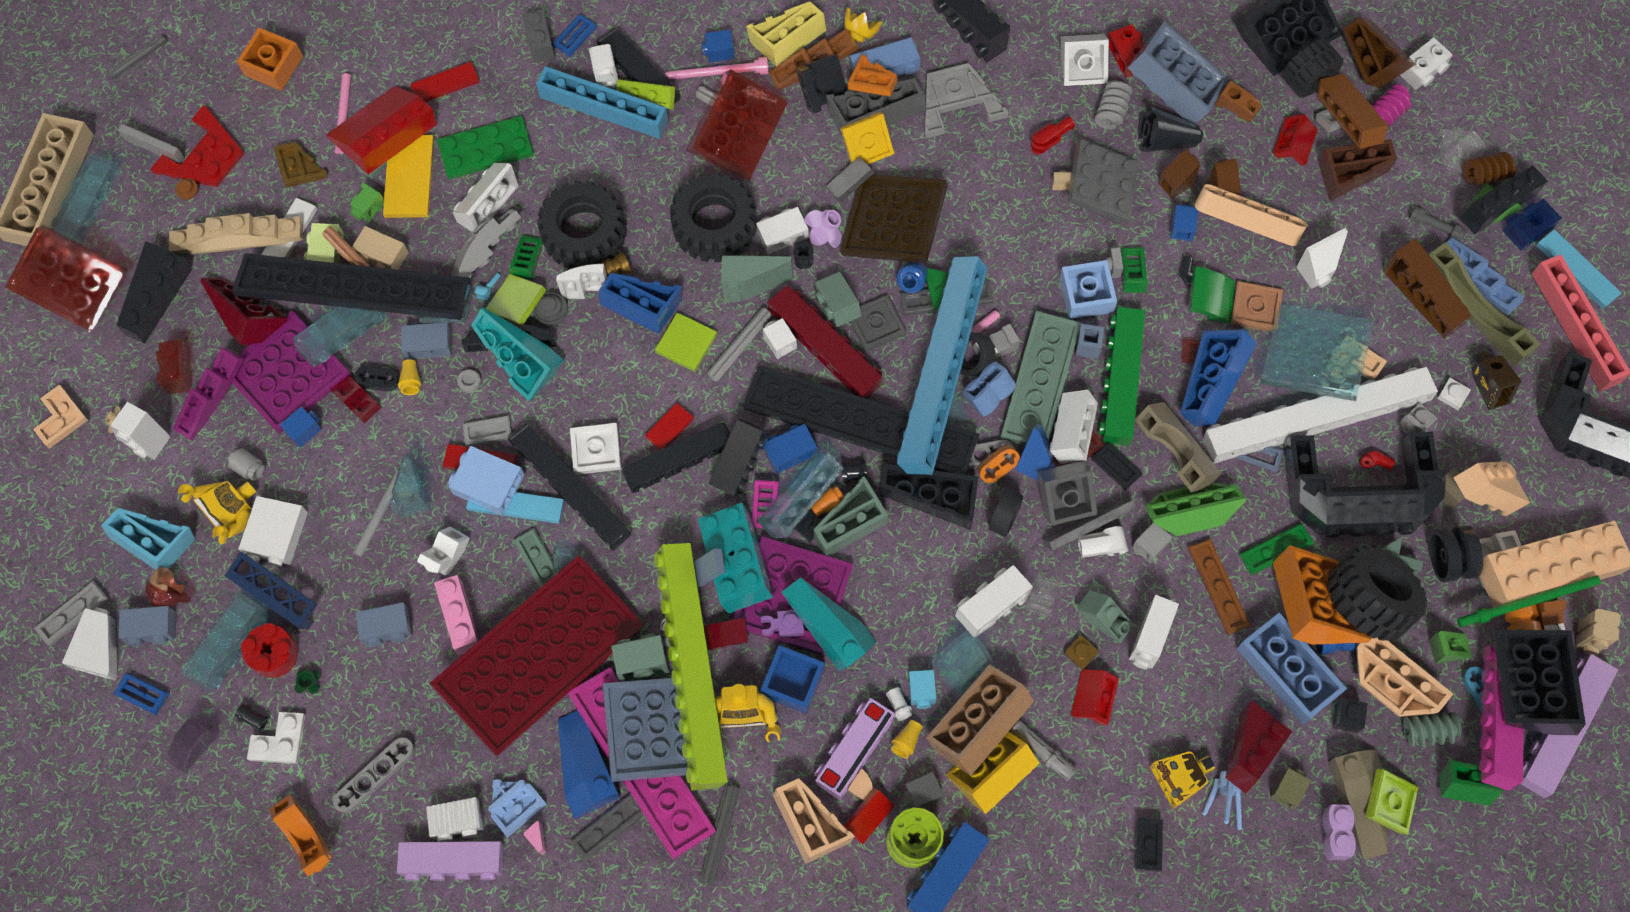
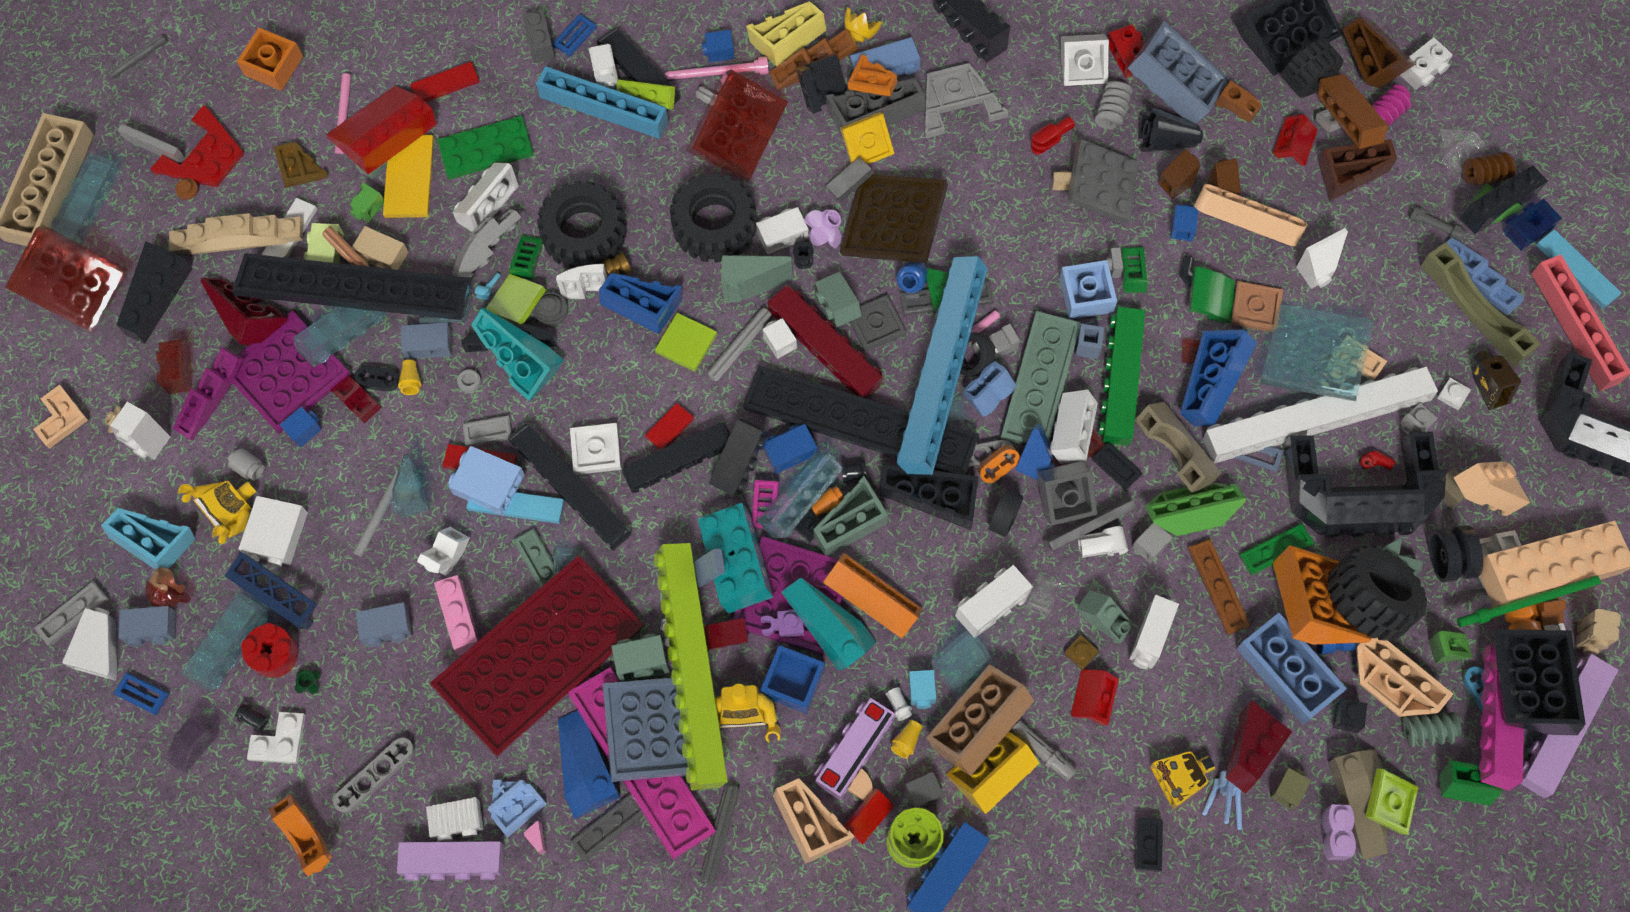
reddish brown wedge [1383,238,1472,339] -> none
none -> orange brick [823,553,922,639]

